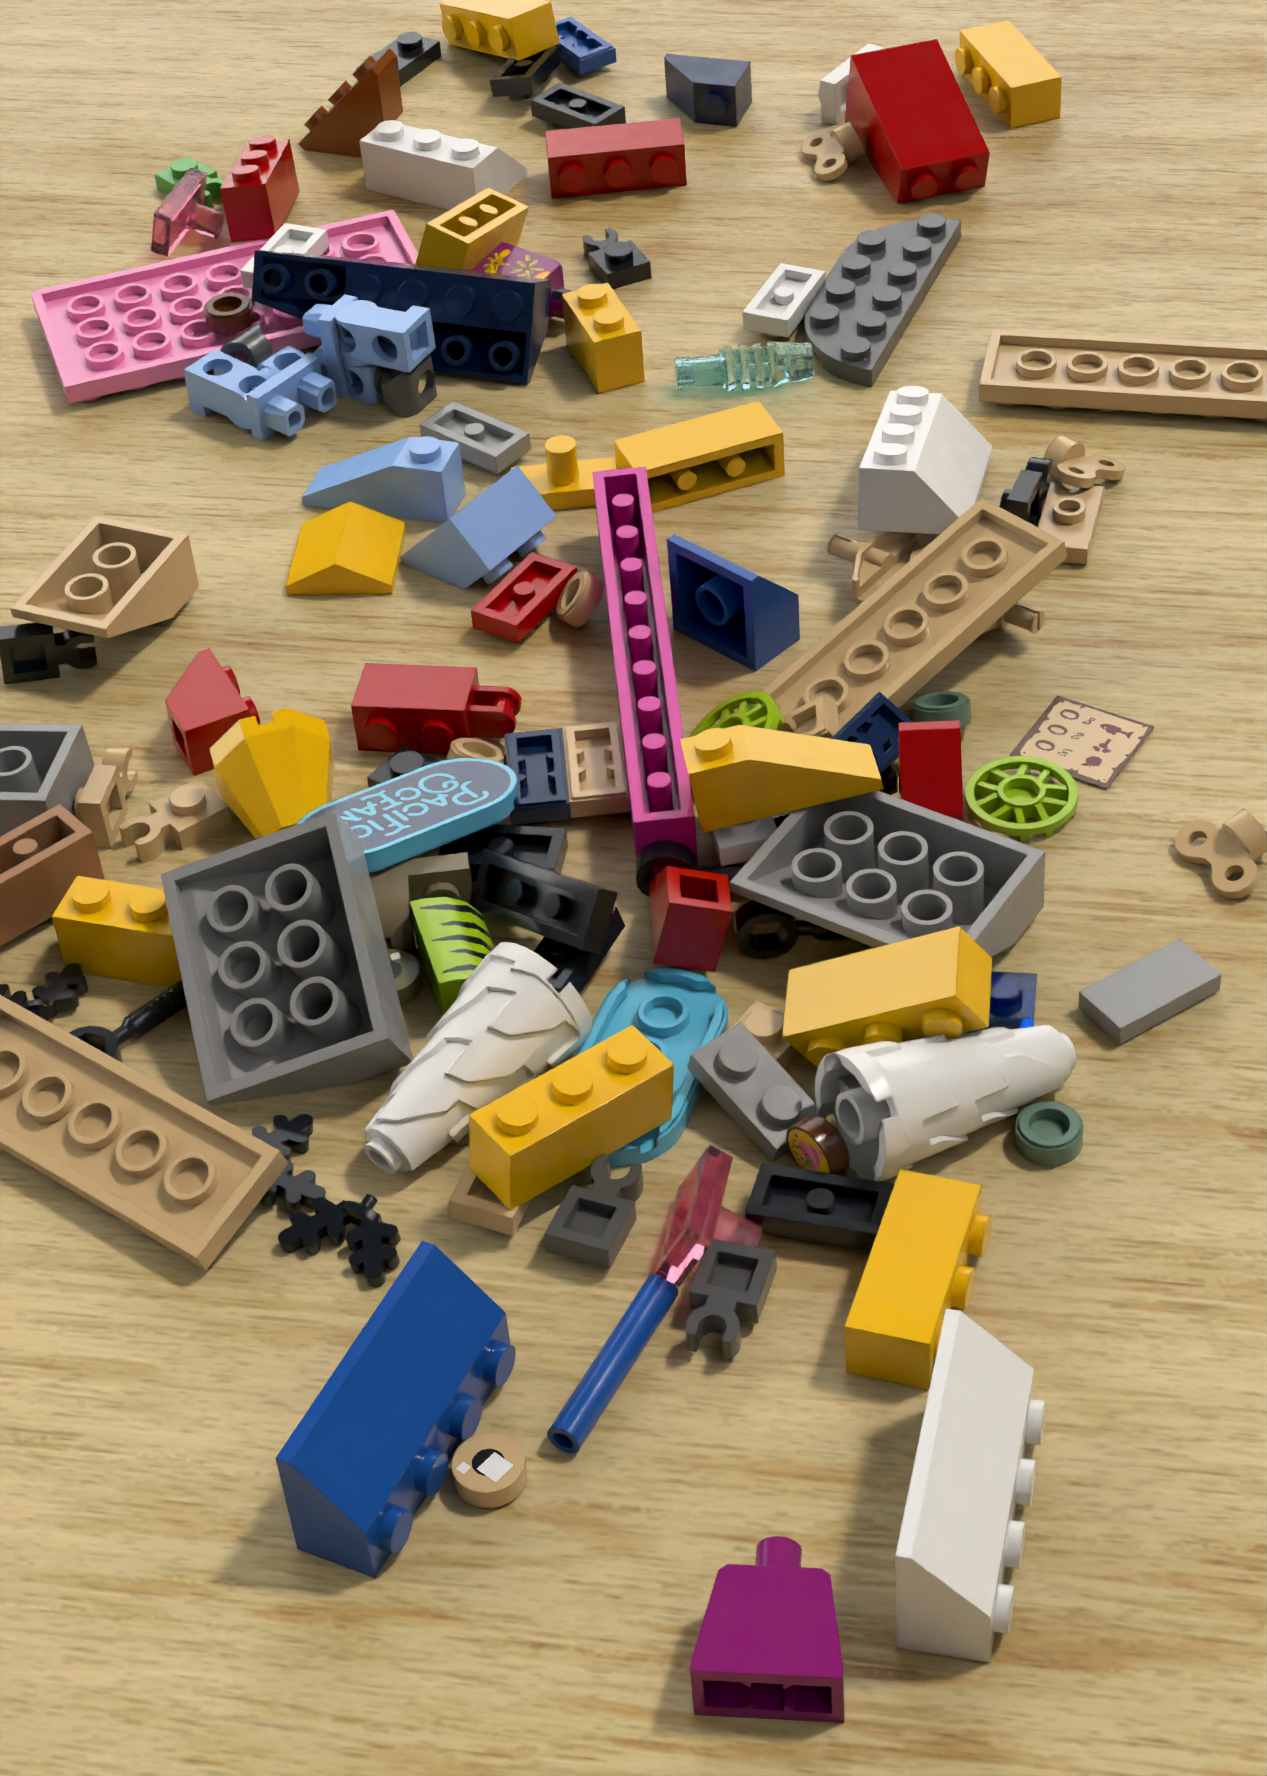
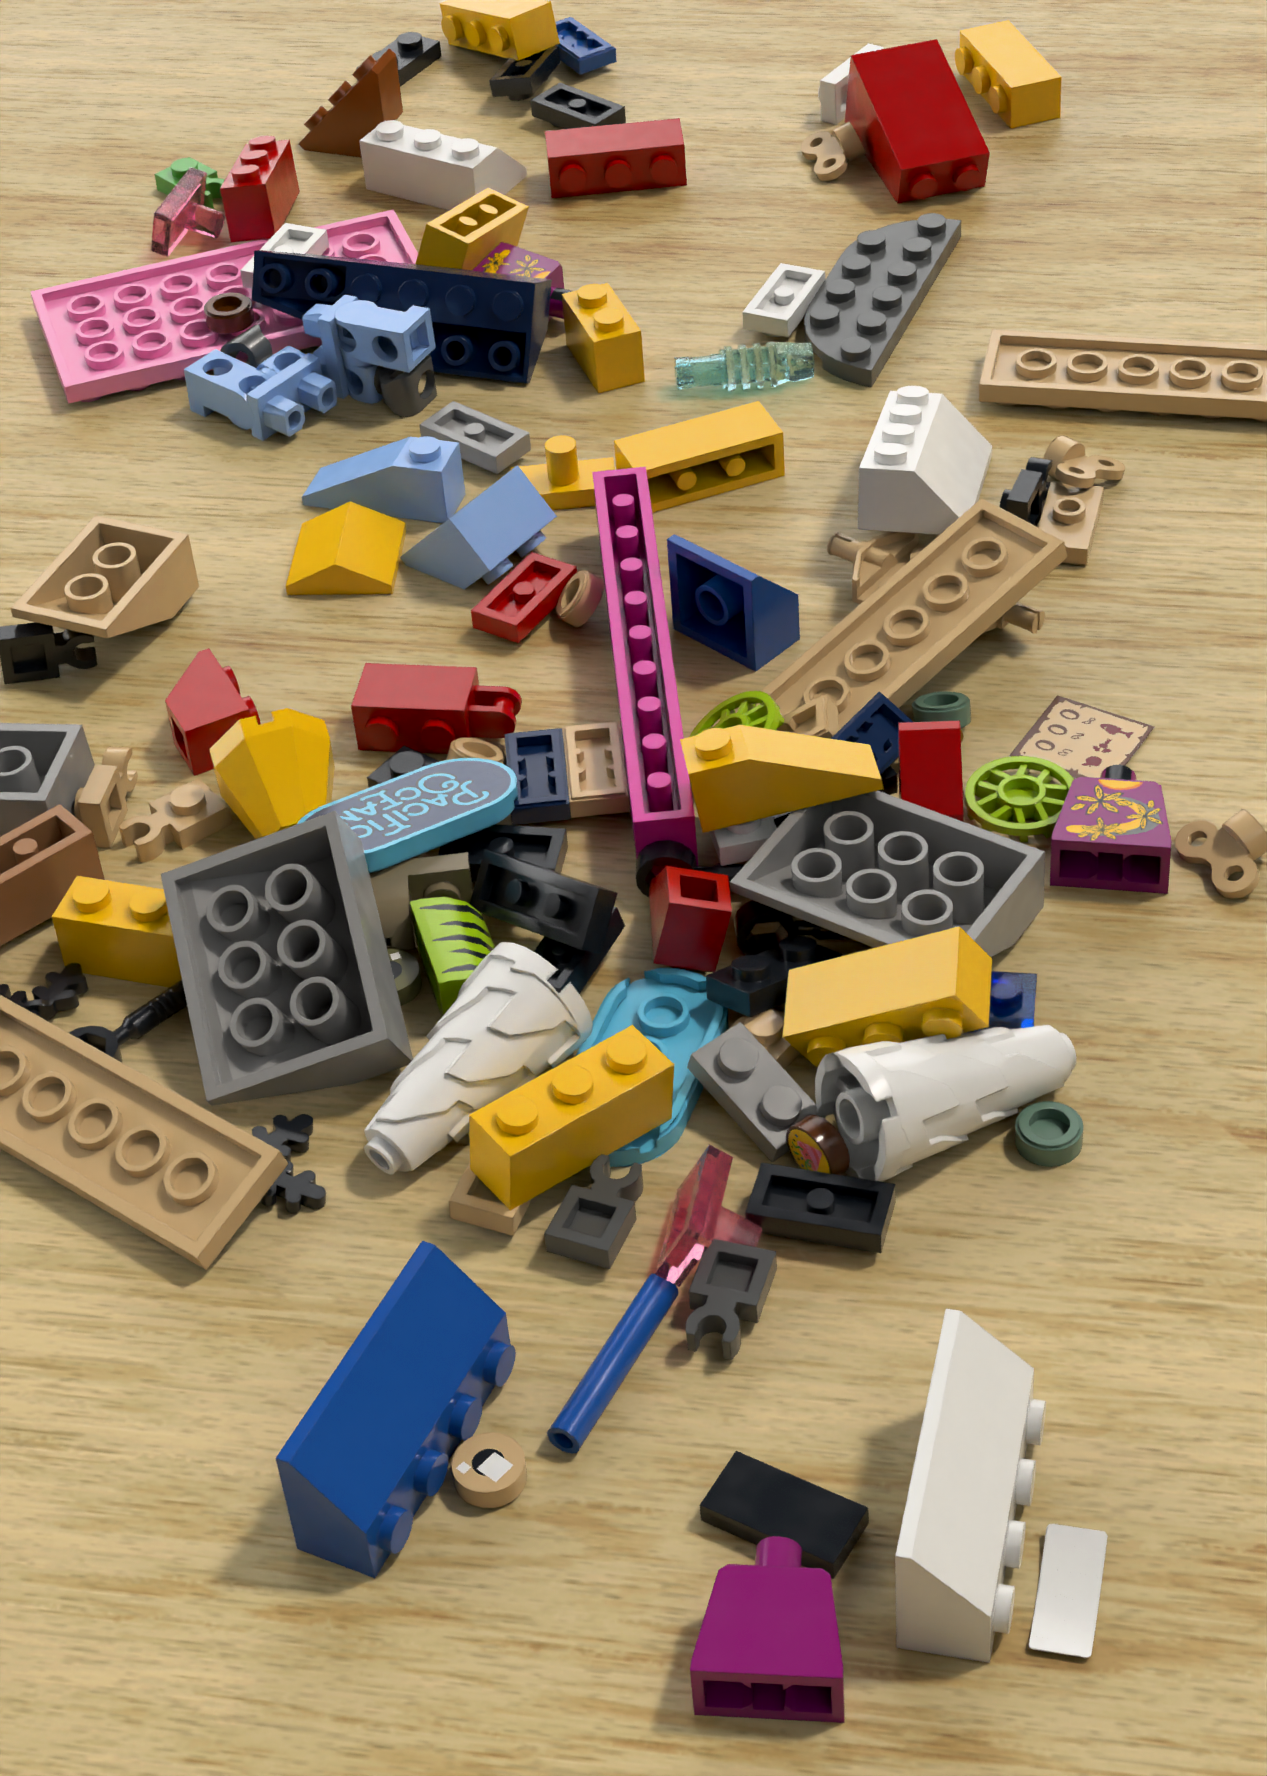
black animal [278,1194,401,1288] -> none
black plate [582,228,652,289] -> none
slope [664,54,752,127] -> none
yellow brick [844,1169,992,1390] -> none
light grey tile [1078,939,1221,1044] -> none
none -> black tile [700,1451,869,1579]
none -> black plate [706,936,843,1017]
none -> white sticker [1029,1524,1108,1658]
none -> magenta torso [1050,765,1172,894]

